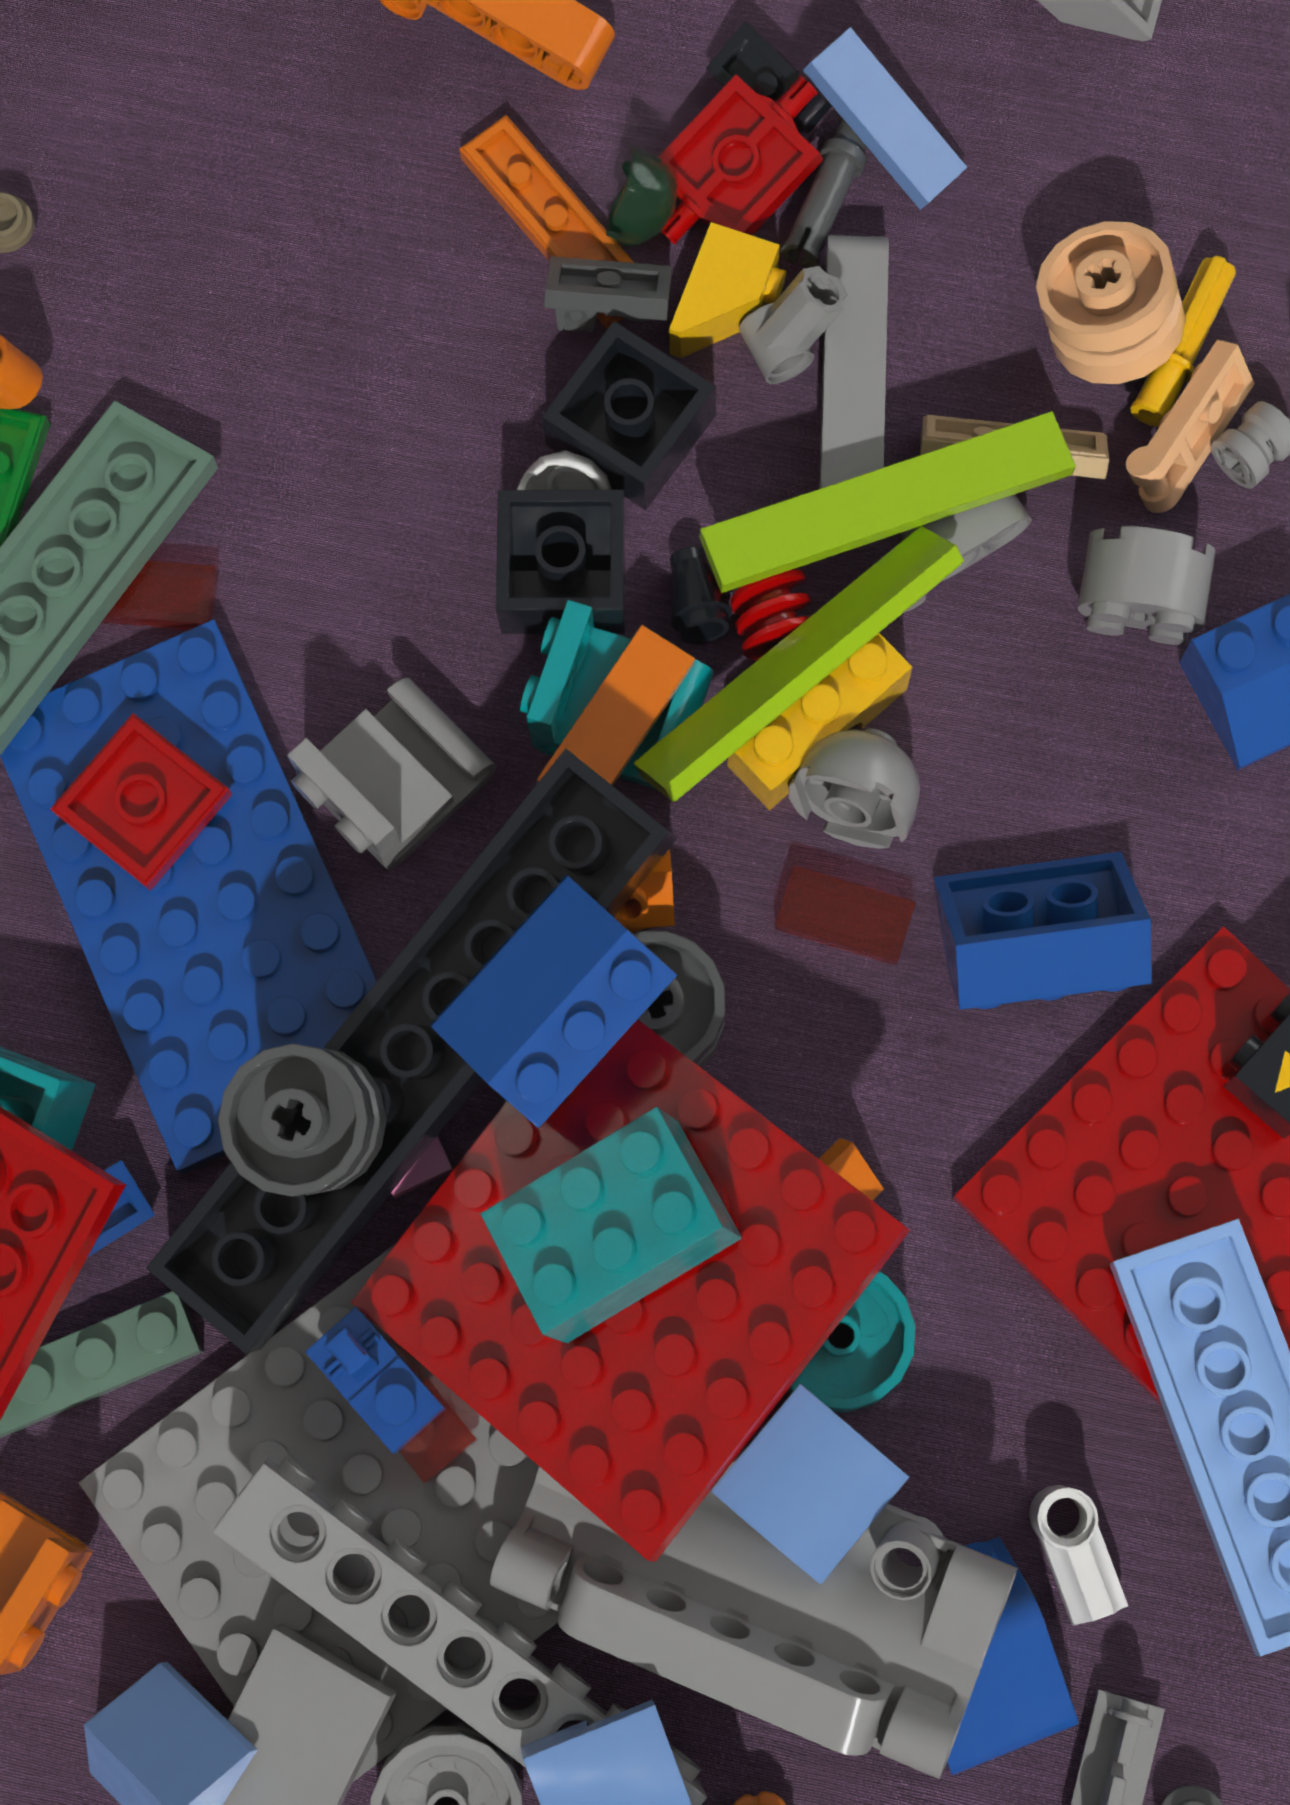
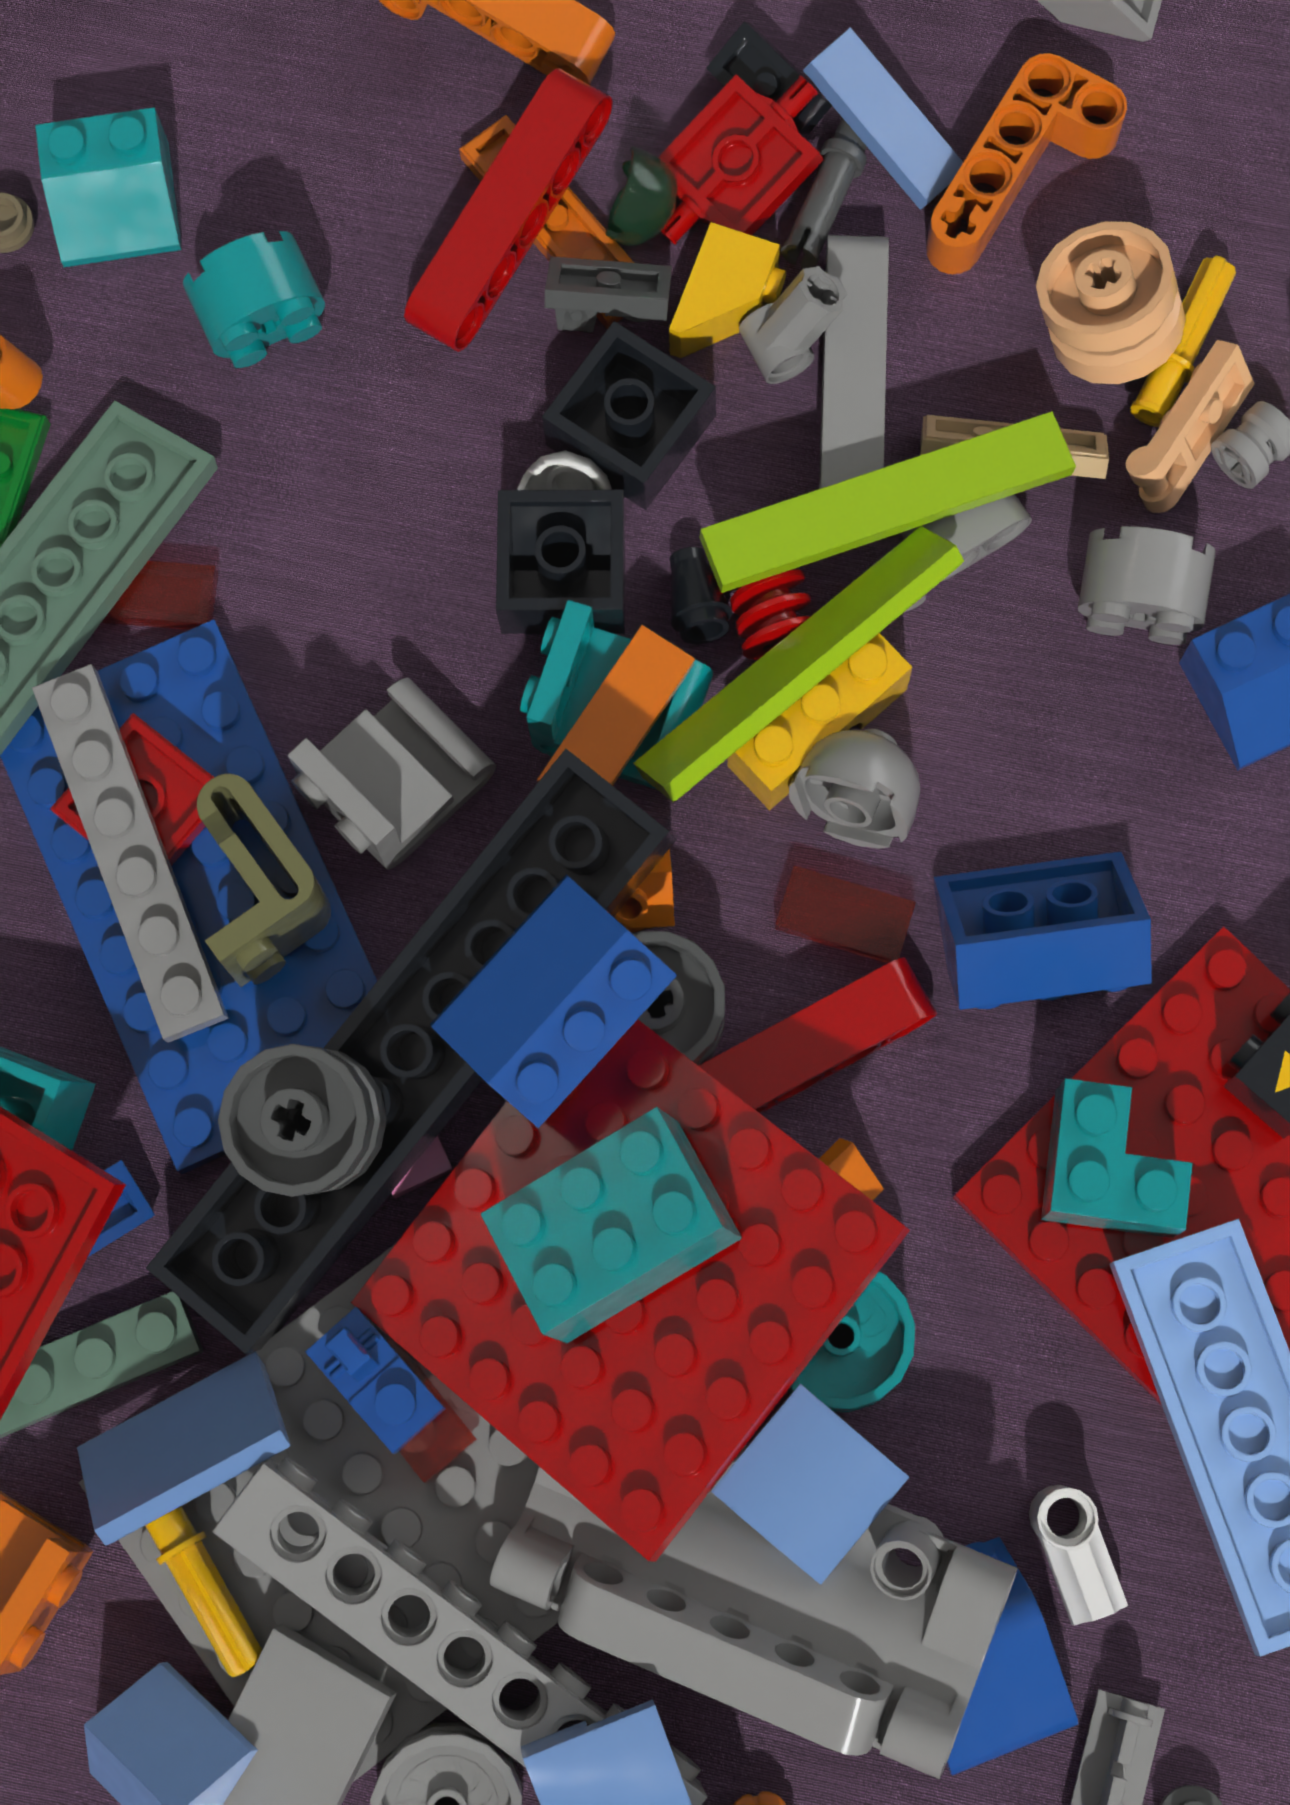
none -> light grey plate [32,664,229,1043]
none -> teal slope [35,107,182,267]
none -> medium blue tile [77,1351,291,1546]
none -> yellow axle [145,1506,262,1677]
none -> teal brick [183,231,325,368]
none -> olive piece [197,774,331,987]
none -> red beam [404,68,613,352]
none -> red beam [699,957,938,1114]
none -> orange beam [926,53,1127,274]
none -> teal brick [1041,1078,1193,1238]

